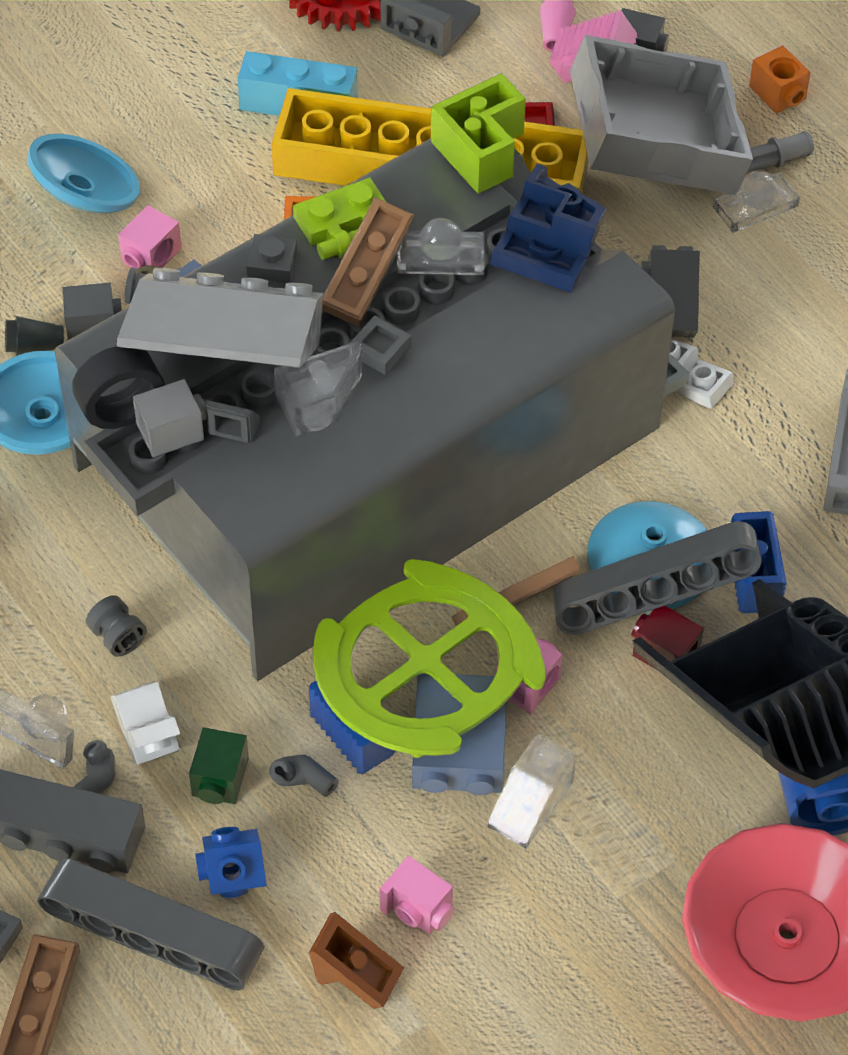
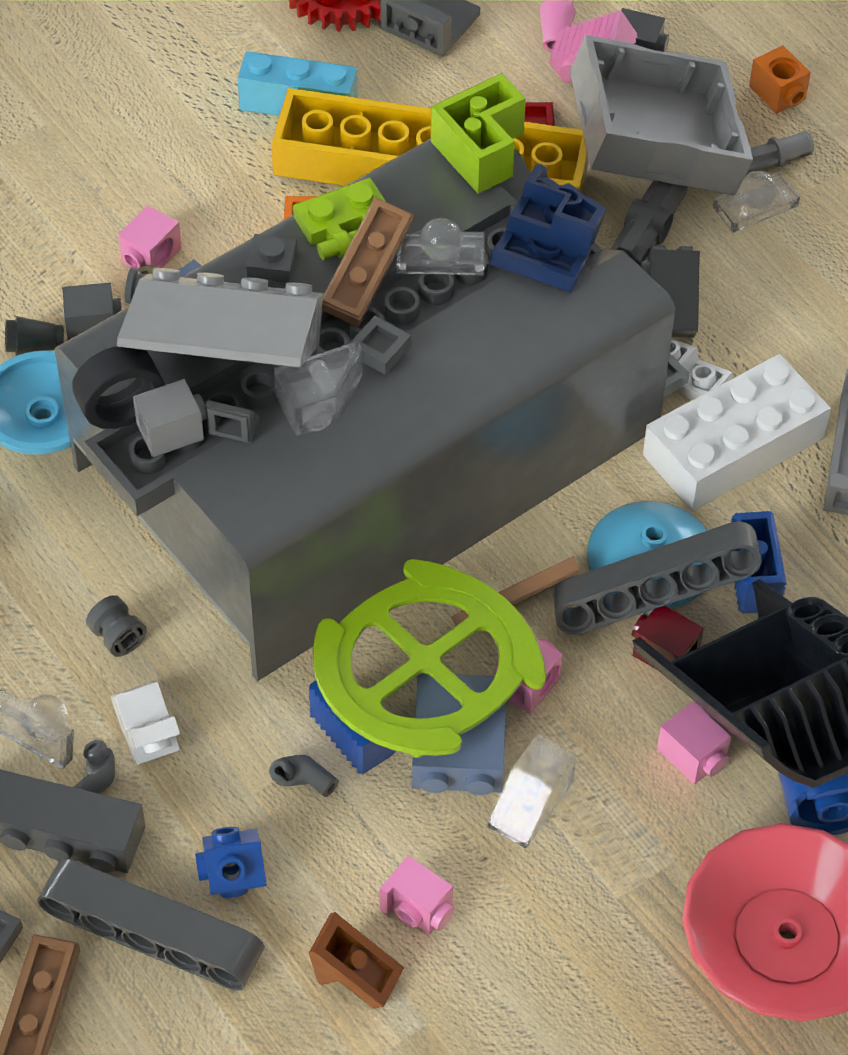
medium azure dish [27,134,140,213] -> none
dark green brick [189,727,249,804] -> none
none -> dark grey piece [610,180,688,267]
none -> white brick [643,354,831,511]
none -> bright pink brick [657,701,731,784]

